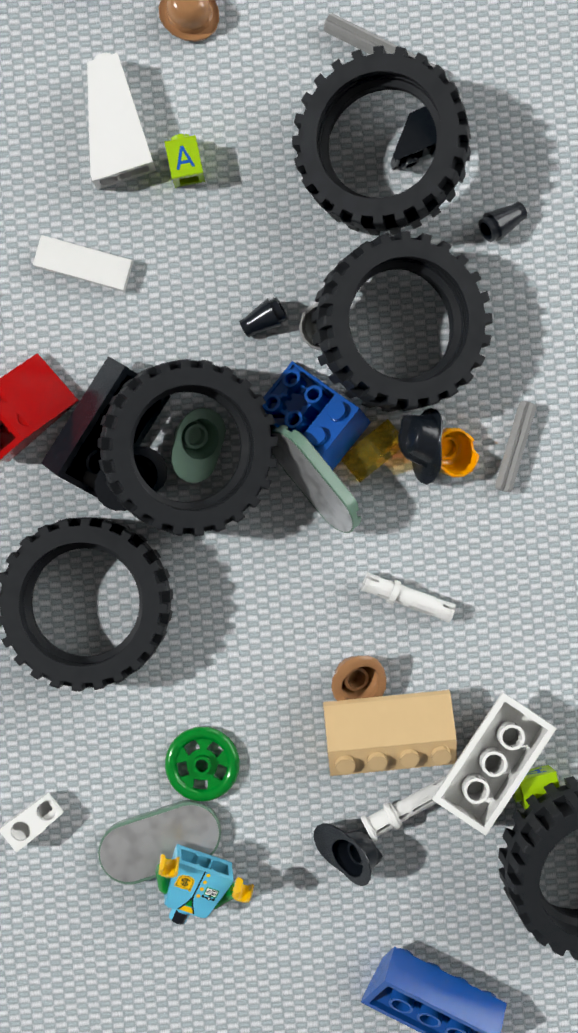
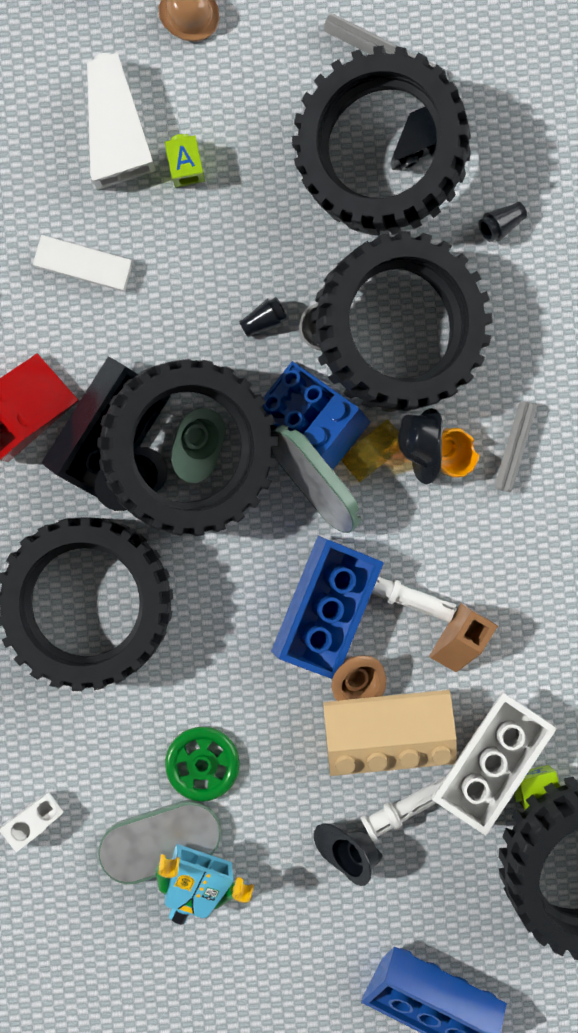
none -> blue slope [271,536,384,679]
none -> medium nougat slope [429,603,498,672]

